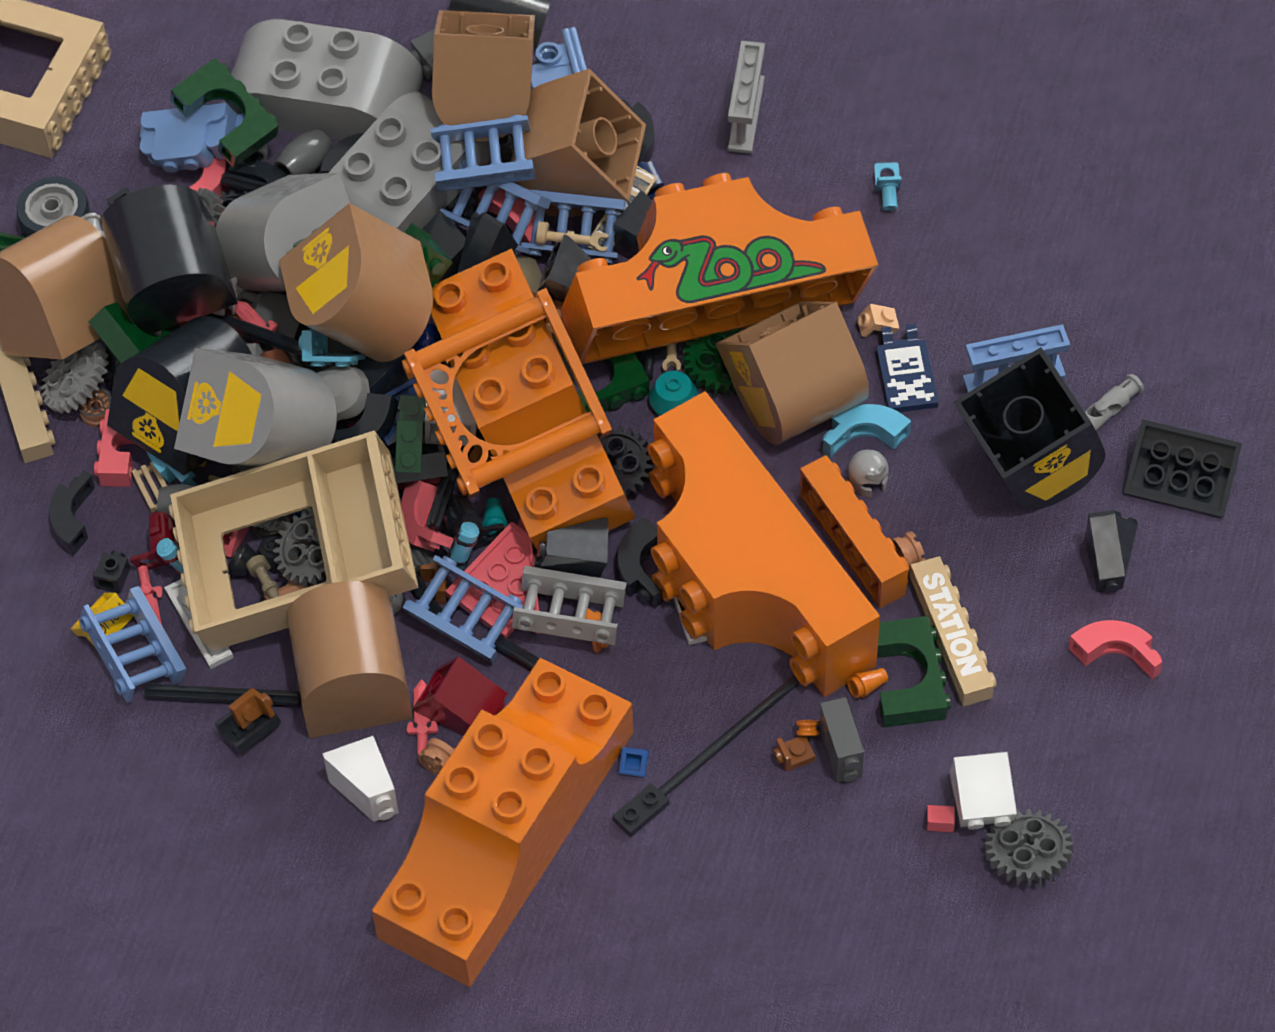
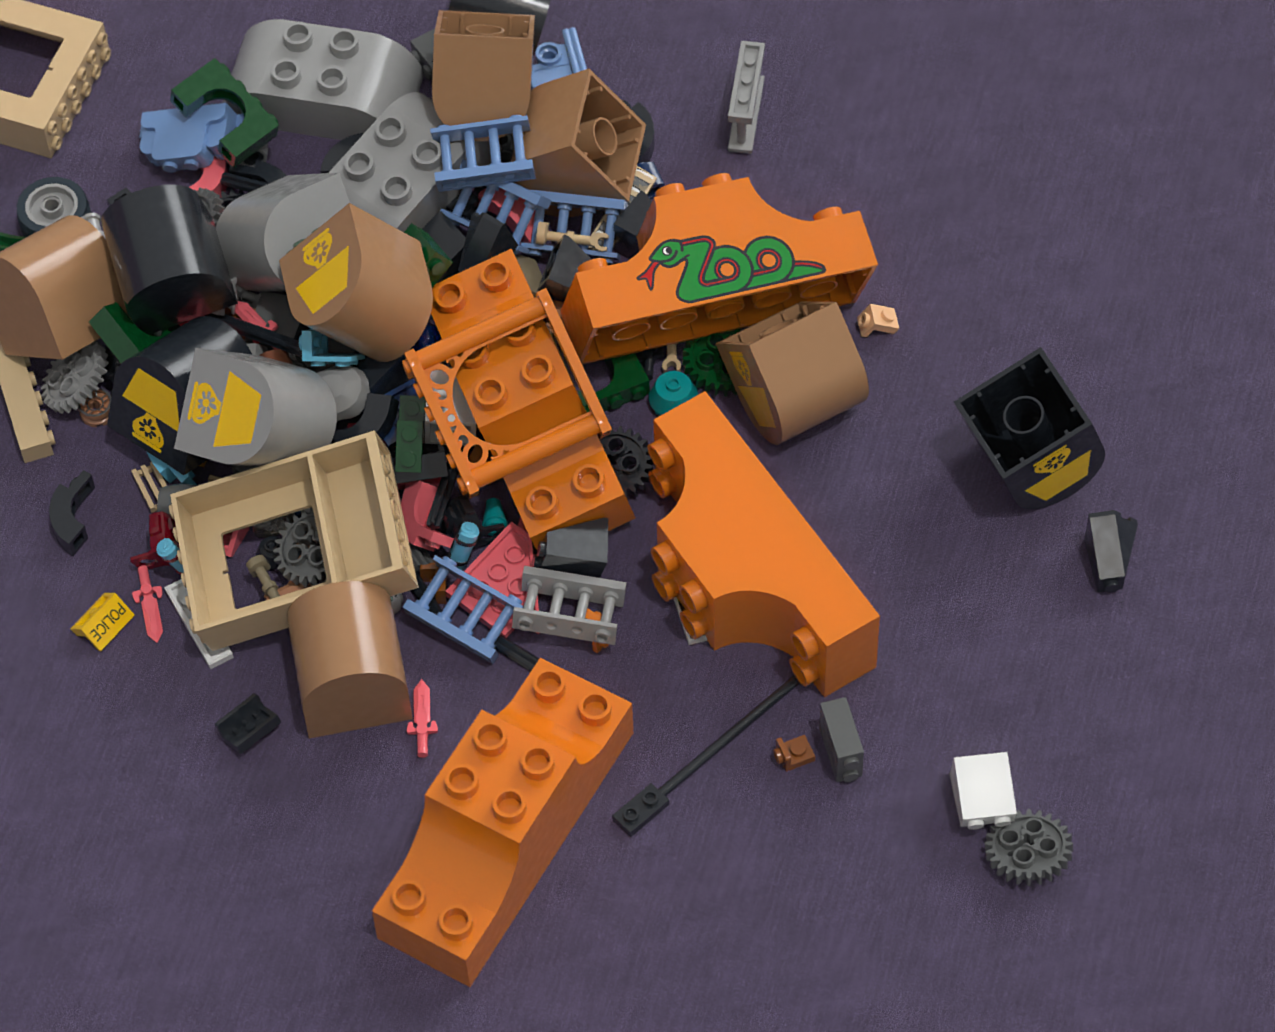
medium blue fence [79,586,186,702] -> none
black brick [92,550,130,594] -> none
coral arch [94,409,135,487] -> none
black axle [144,684,300,706] -> none
black cone [228,543,257,576] -> none
dark orange bracket [228,688,275,729] -> none
dark grey piece [274,129,332,176] -> none
white slope [323,736,399,822] -> none
dark red slope [412,656,508,736] -> none
nougat wheel [418,738,454,776] -> none
black arch [618,517,662,609] -> none
blue slope [619,746,650,777] -> none
orange bush [796,719,820,736] -> none
orange brick [799,455,909,608] -> none
medium azure arch [822,404,911,458] -> none
orange cone [847,668,888,698] -> none
light grey helmet [848,449,889,498] -> none
medium azure bracket [874,162,902,211] -> none
dark blue tile [876,323,939,412] -> none
dark green arch [877,616,951,728] -> none
nougat wheel [891,531,926,570] -> none
tan brick [910,556,996,707] -> none
coral slope [927,805,955,832] -> none
medium blue fence [963,324,1070,393] -> none
coral arch [1068,620,1163,679] -> none
light grey piece [1085,374,1144,431] -> none
black slope [1124,419,1242,518] -> none

